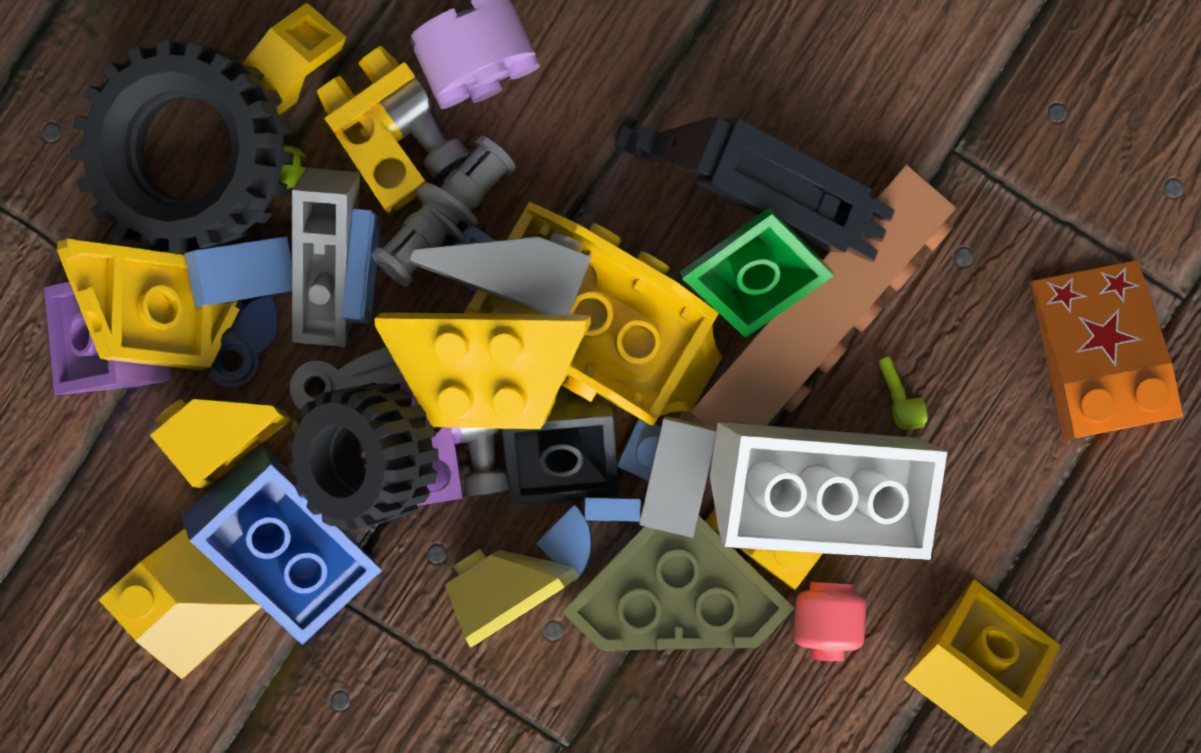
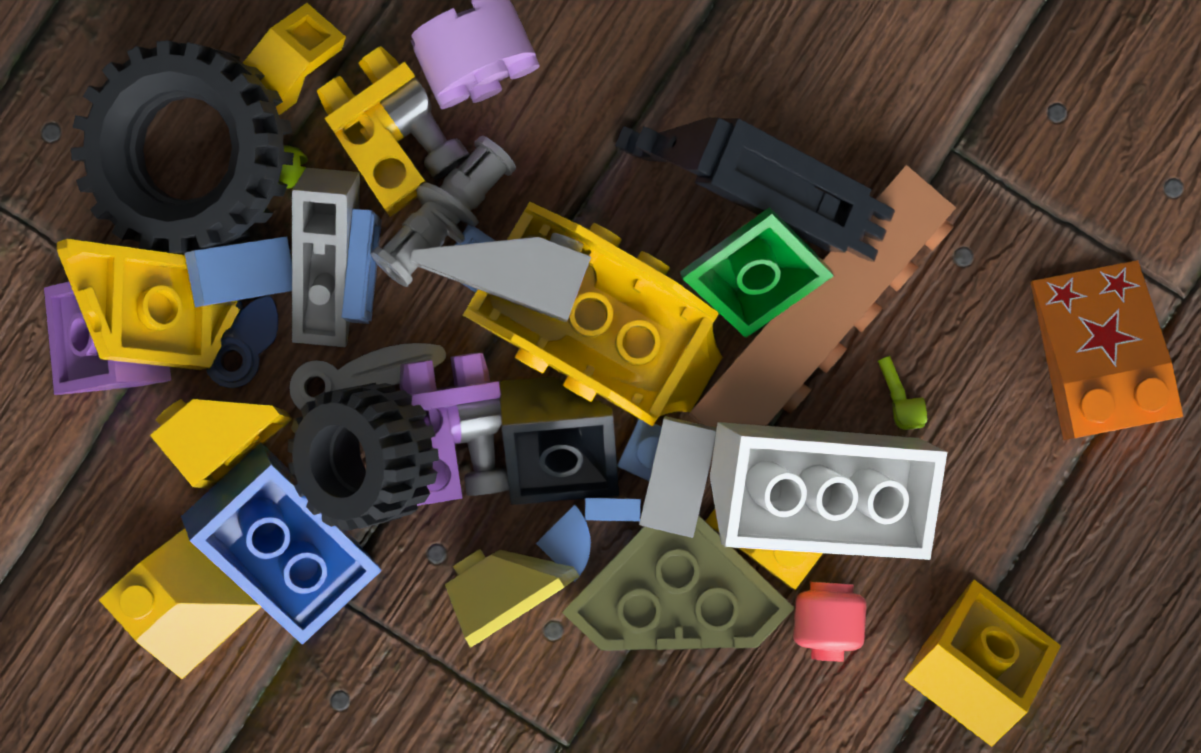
yellow wing [375,313,591,429] -> none

